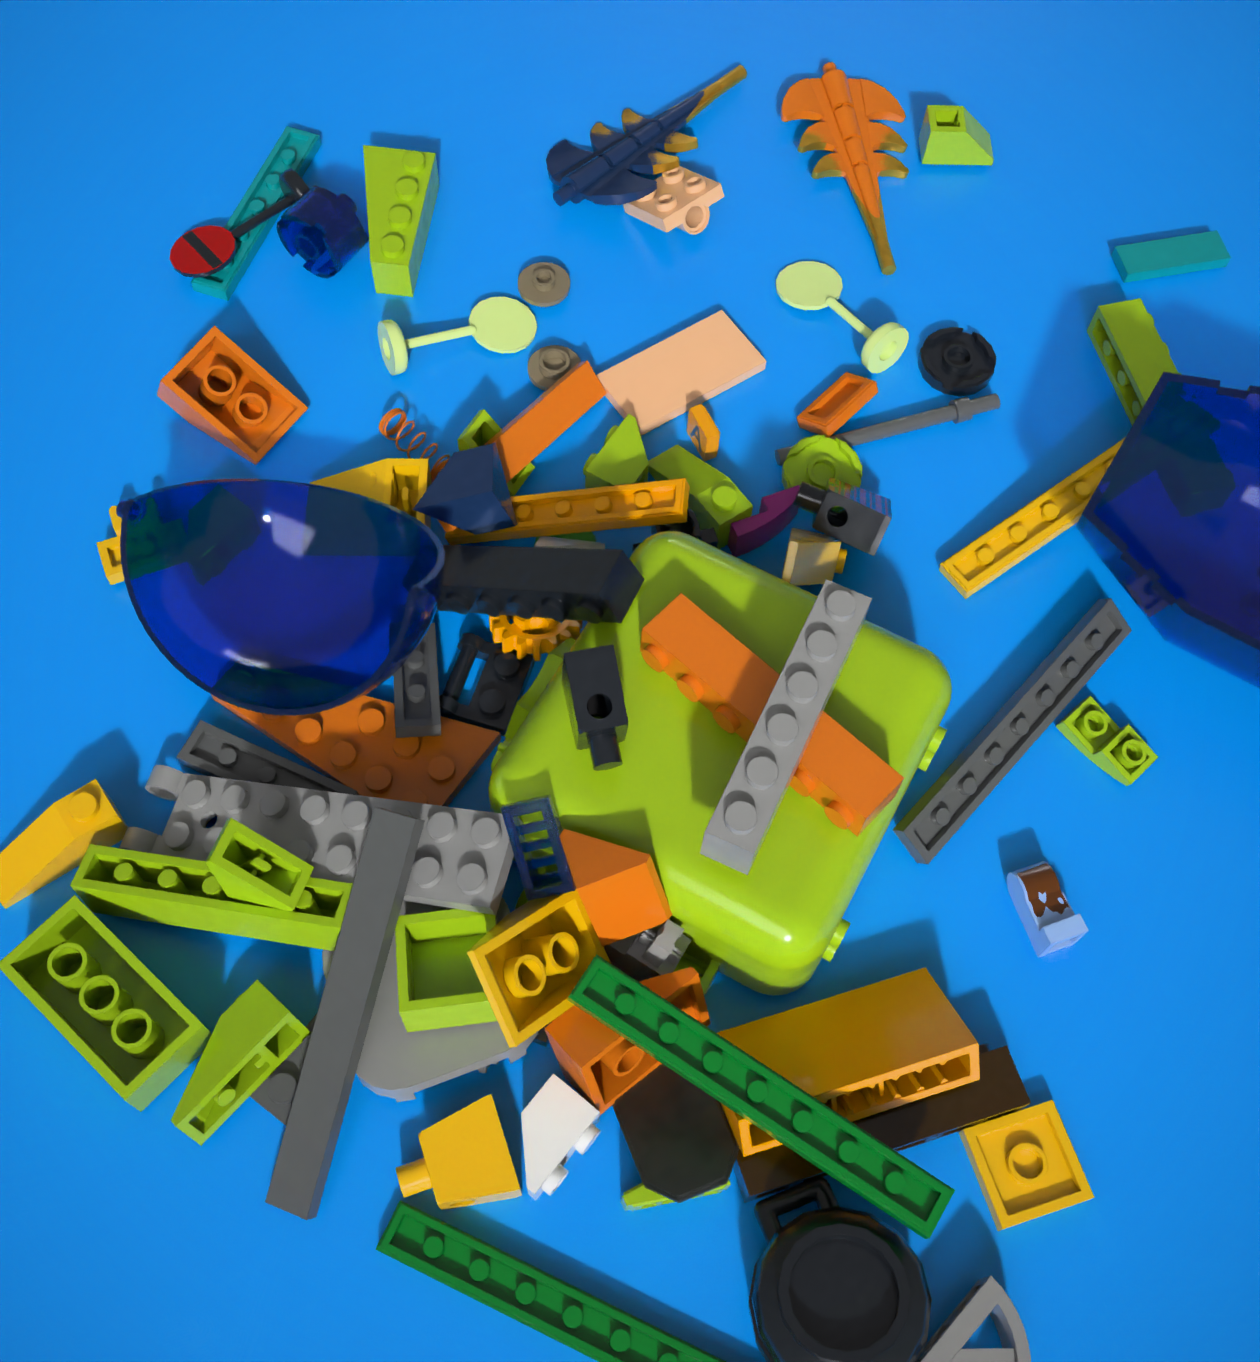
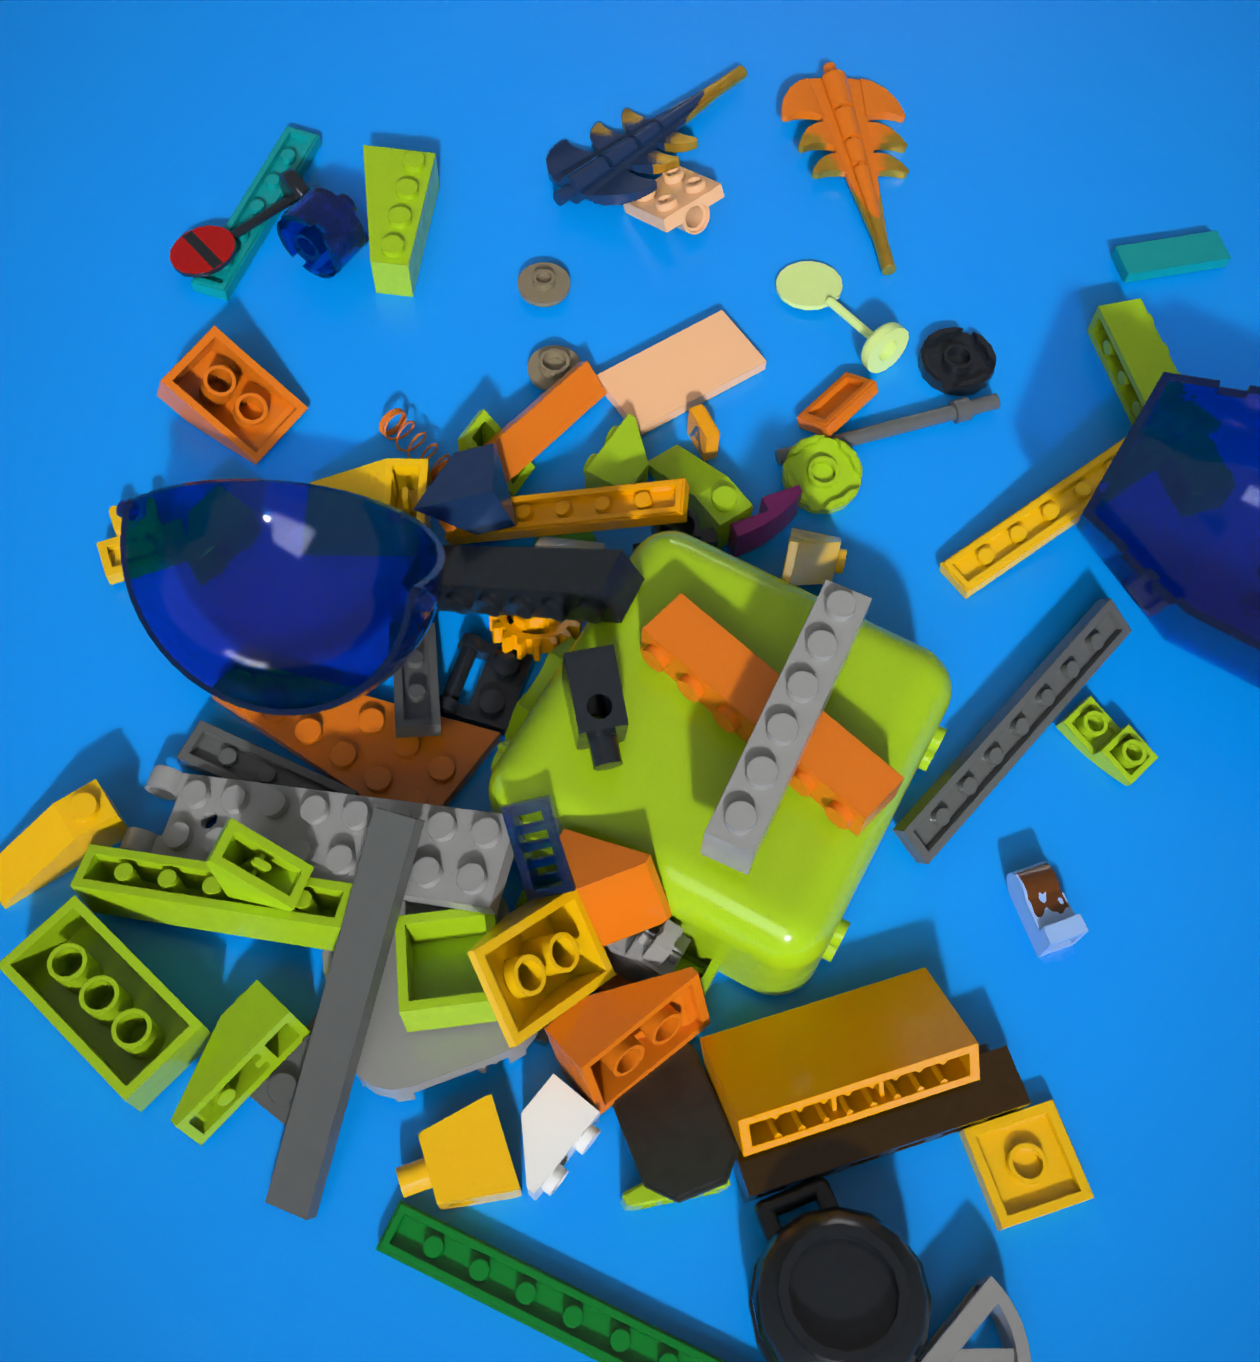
yellowish green piece [377,296,537,376] -> none
green tile [568,954,955,1239] -> none
black torso [793,478,892,556] -> none
lime slope [919,105,994,165] -> none

